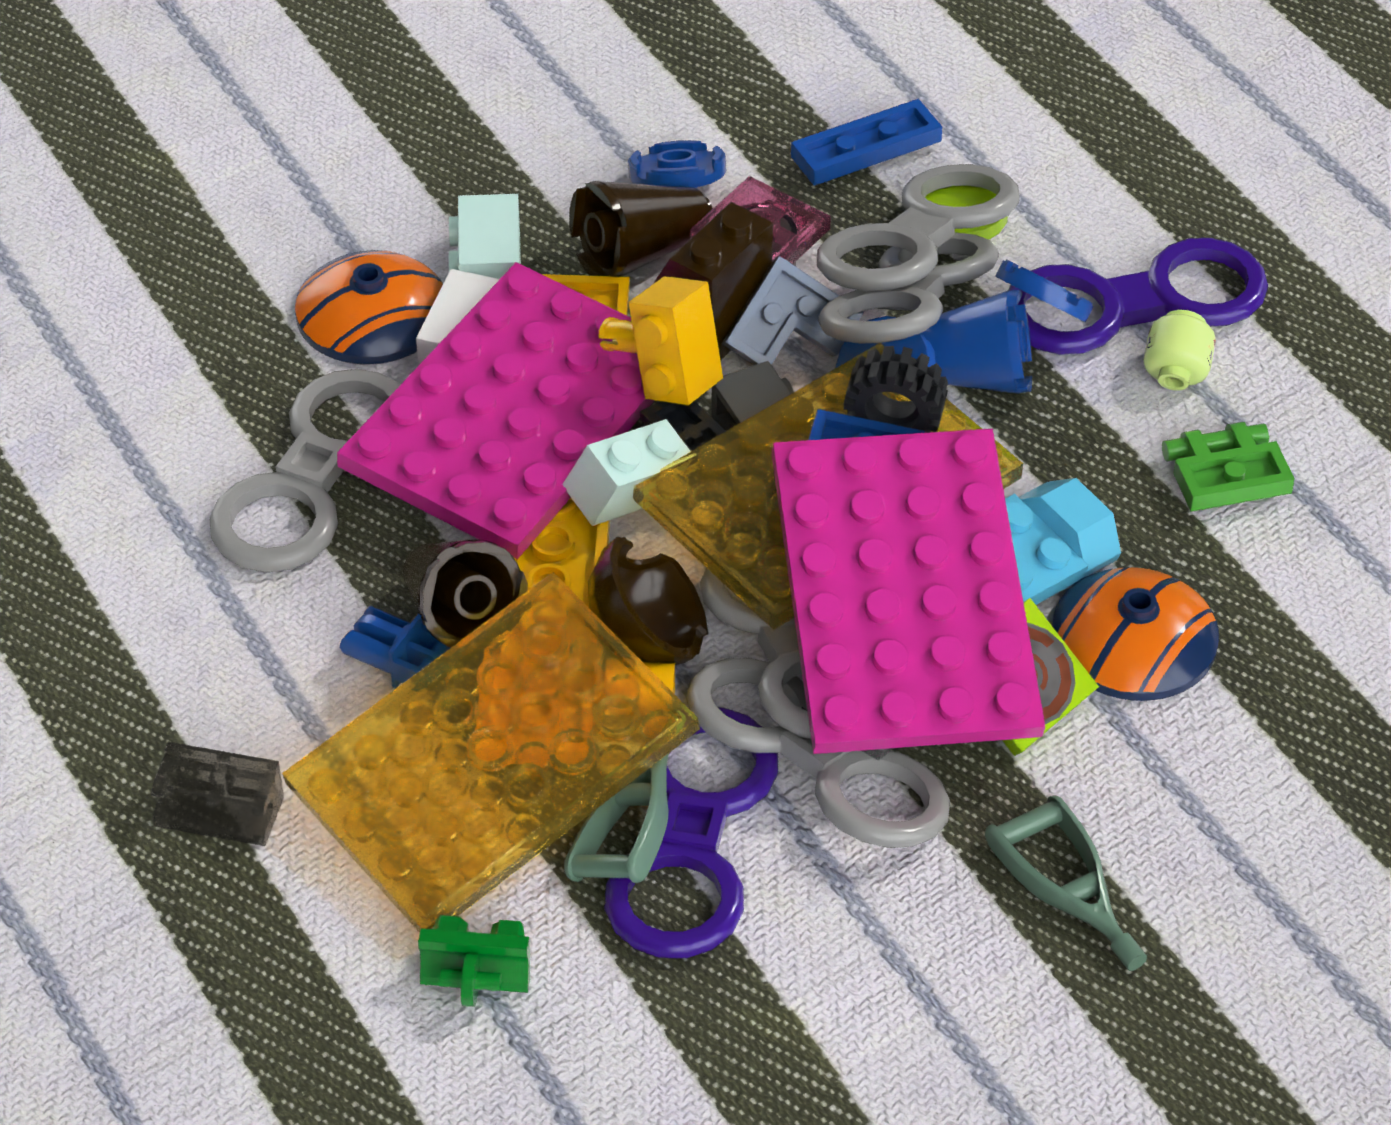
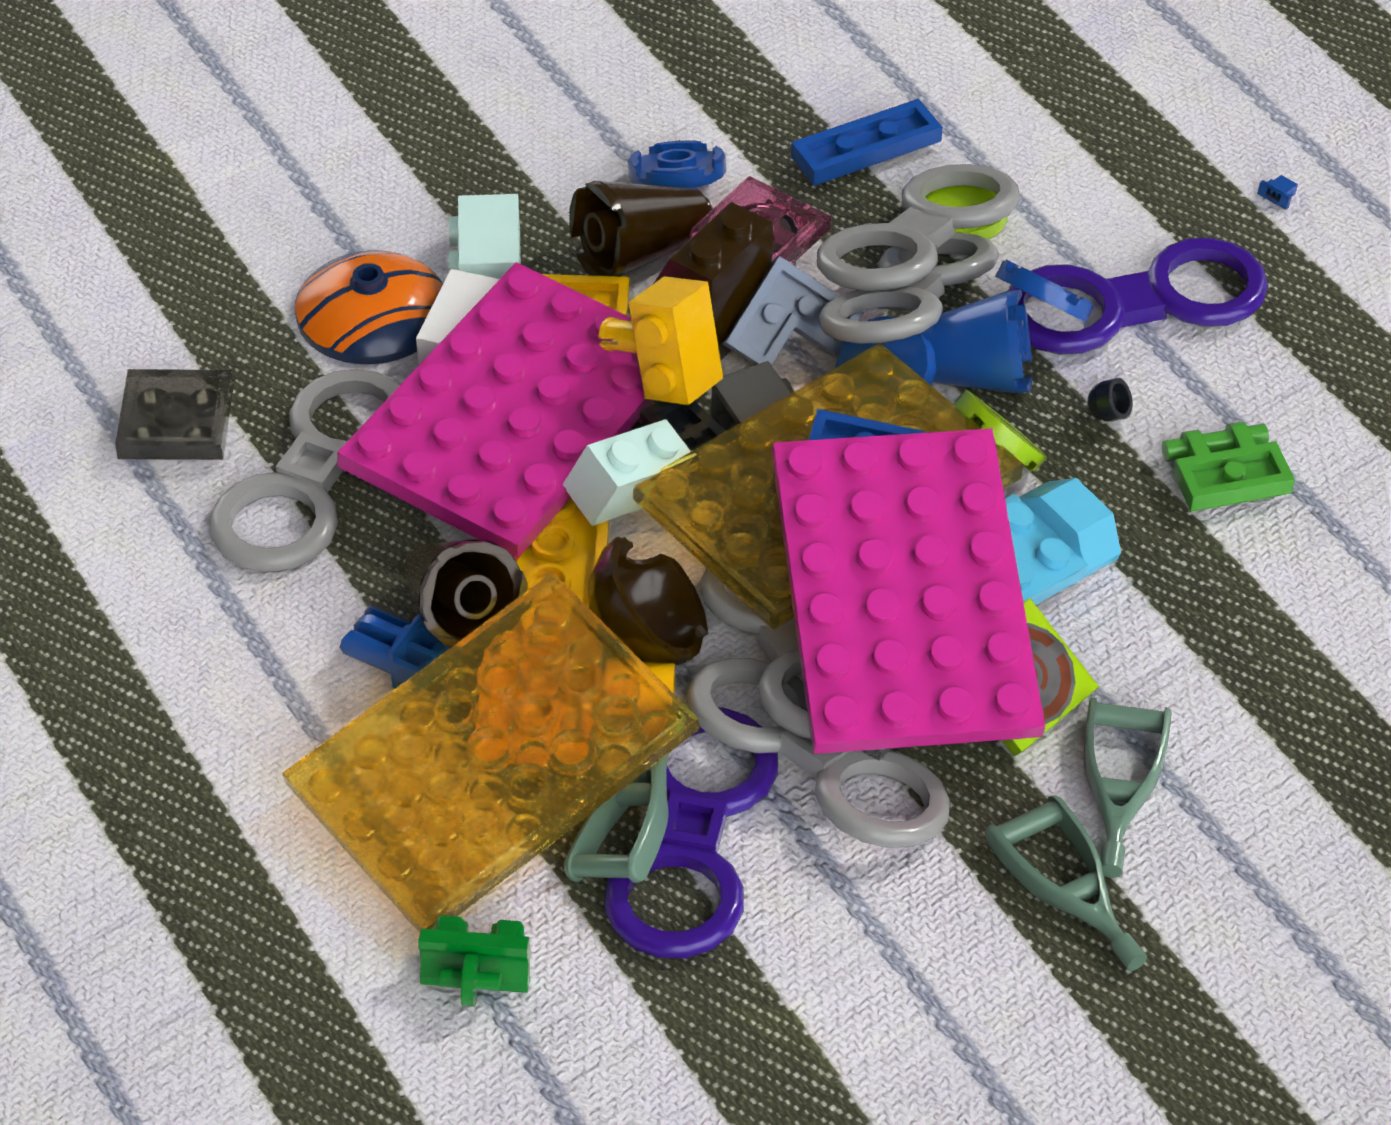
clear smoke hinge [151,742,284,846] -> none
black tyre [843,346,948,433] -> none
orange dish [1052,567,1219,701] -> none
yellowish green head [1143,310,1216,390] -> none
none -> clear smoke plate [115,369,234,460]
none -> lime tile [954,390,1047,472]
none -> sand green piece [1084,698,1172,878]
none -> black hinge [1087,378,1133,422]
none -> blue piece [1257,175,1298,210]

